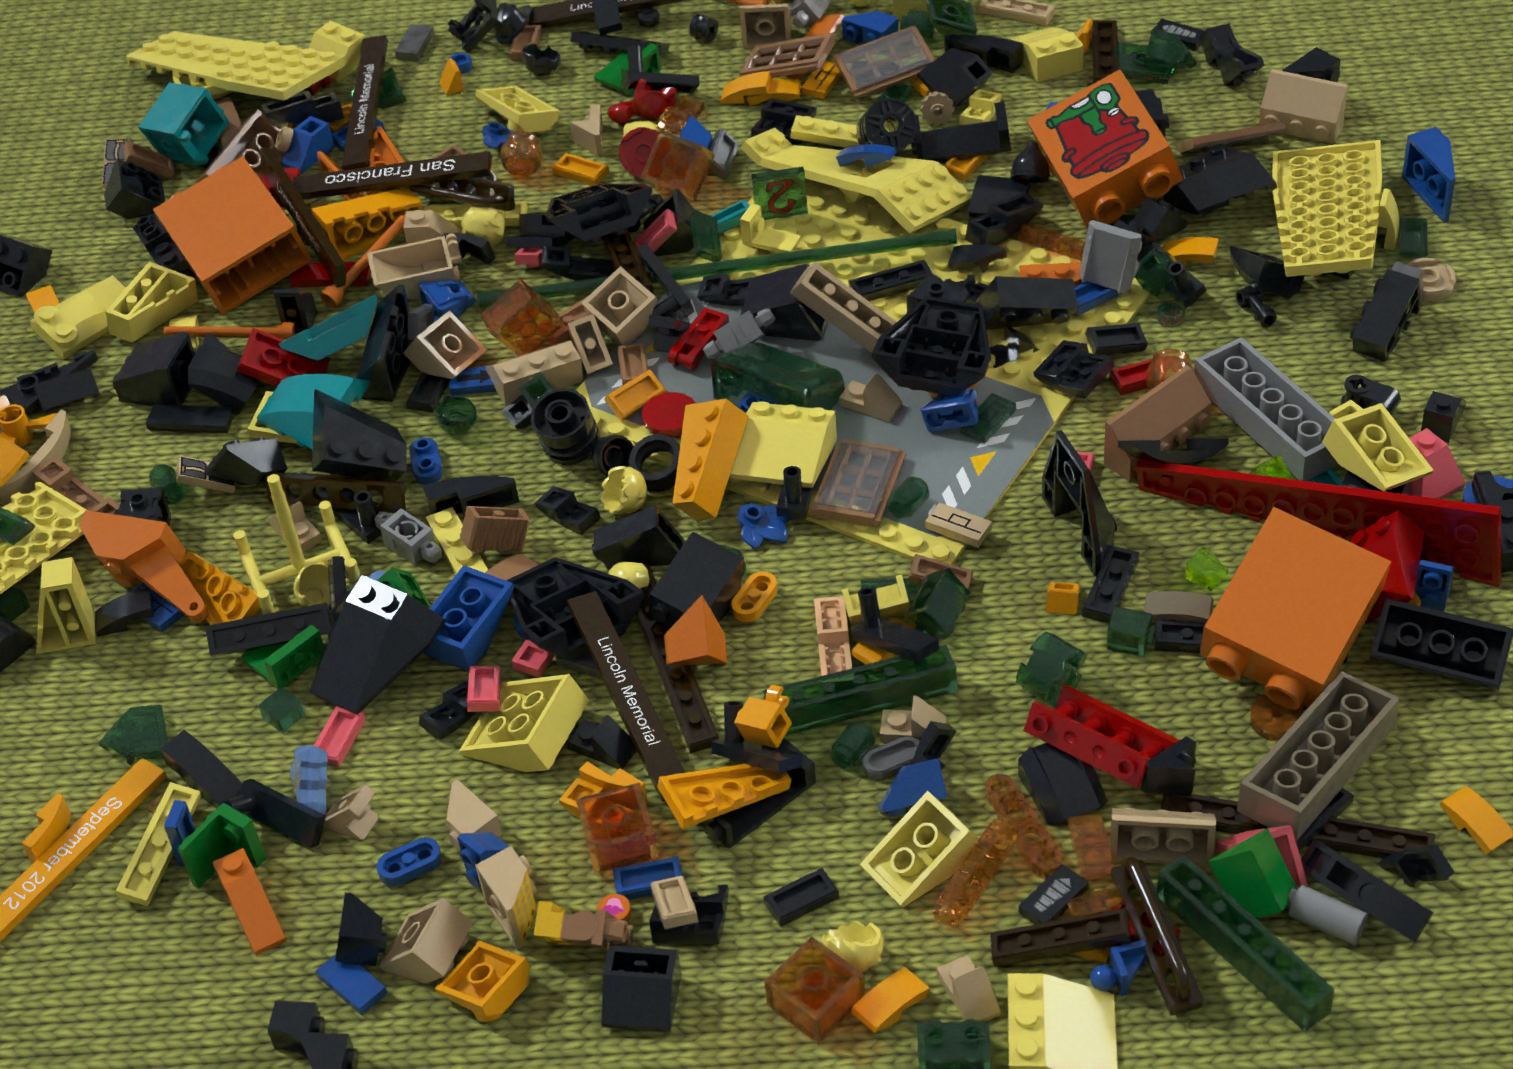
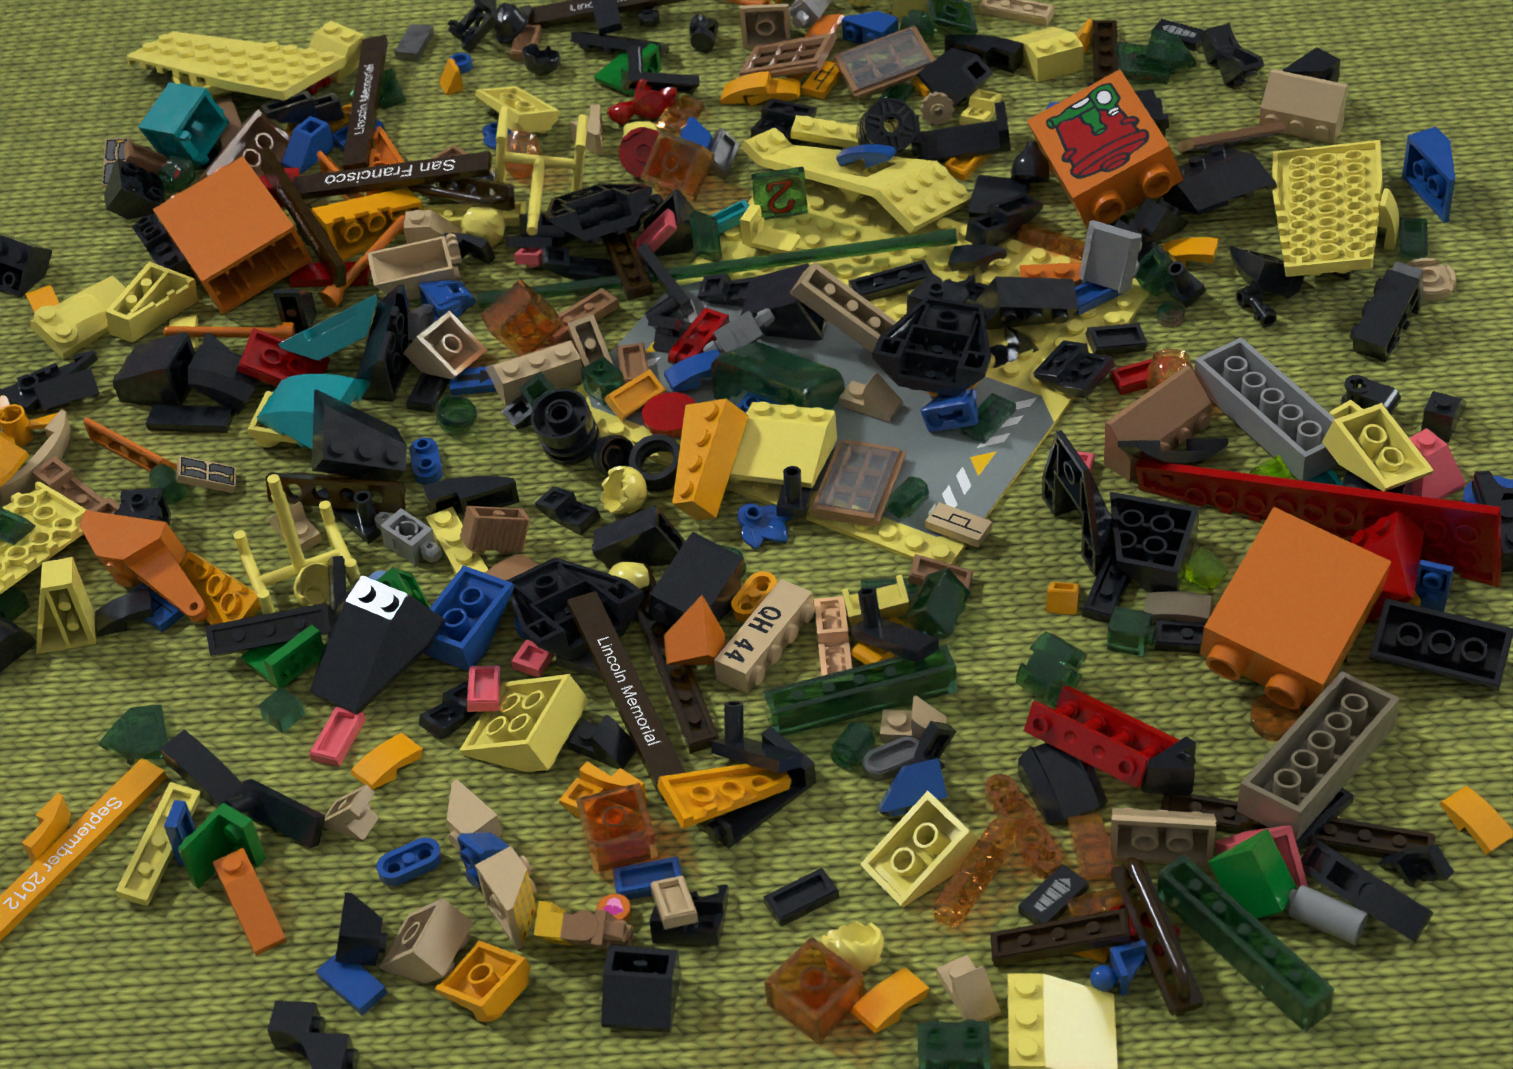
black slope [204,437,288,485] -> none
tan tile [275,126,293,152] -> none
medium blue rock [290,745,328,815] -> none
light orange tile [552,153,609,186] -> none
tan slope [581,266,657,346] -> none
light orange brick [734,685,792,749] -> none
none -> orange slope [83,417,177,481]
none -> clear green head [157,156,196,193]
none -> light orange slope [351,733,423,790]
none -> light yellow piece [493,106,588,235]
none -> clear green brick [581,356,624,406]
none -> blue slope [664,349,727,392]
none -> black tile [690,28,716,53]
none -> tan brick [714,579,815,694]
none -> black wedge [1110,492,1199,593]

